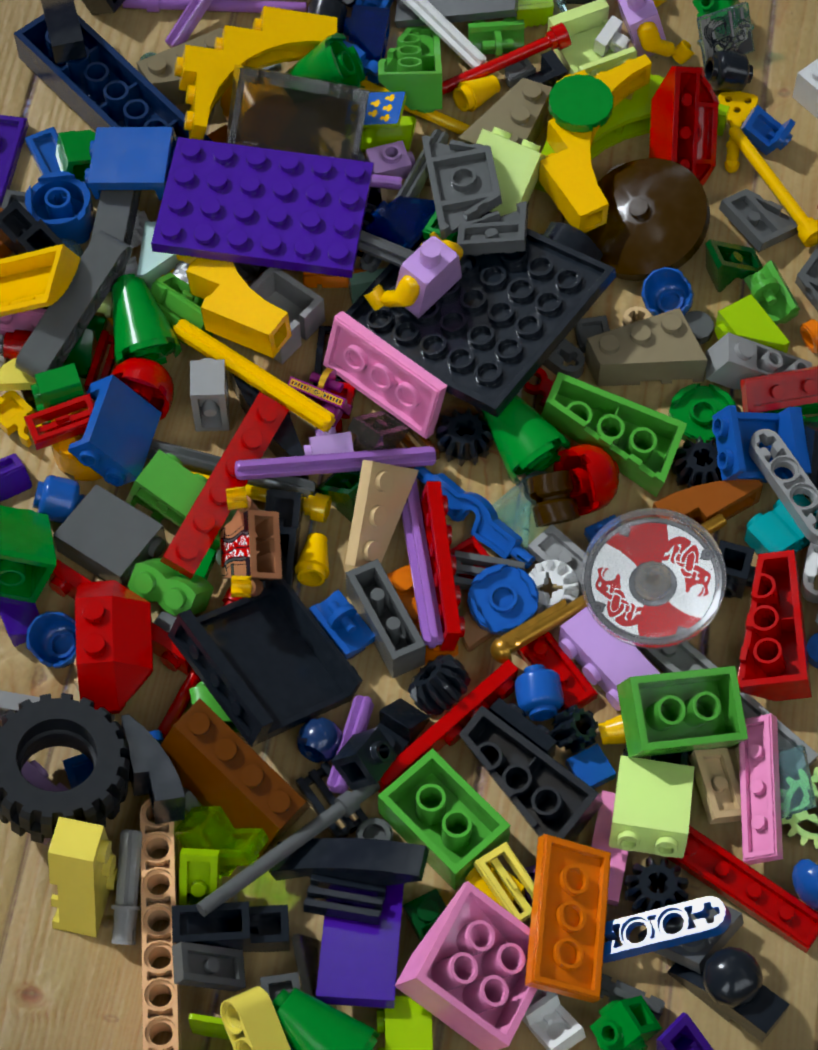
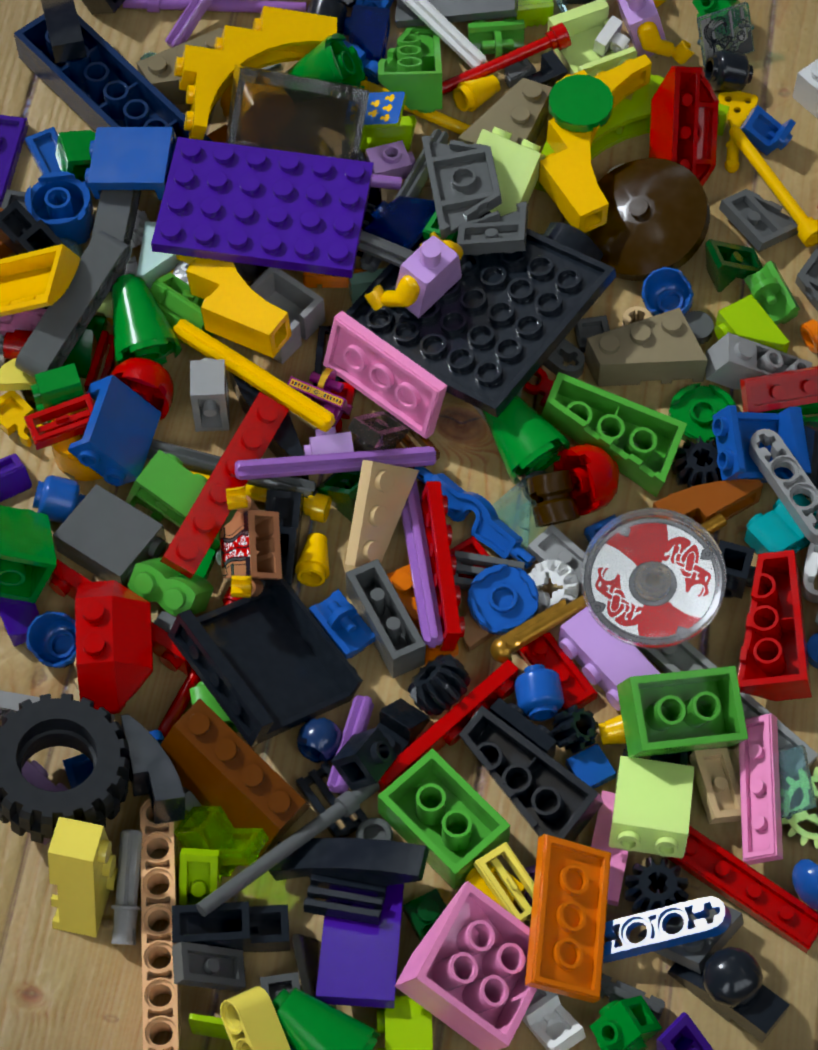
black gear [436,407,494,467] -> none

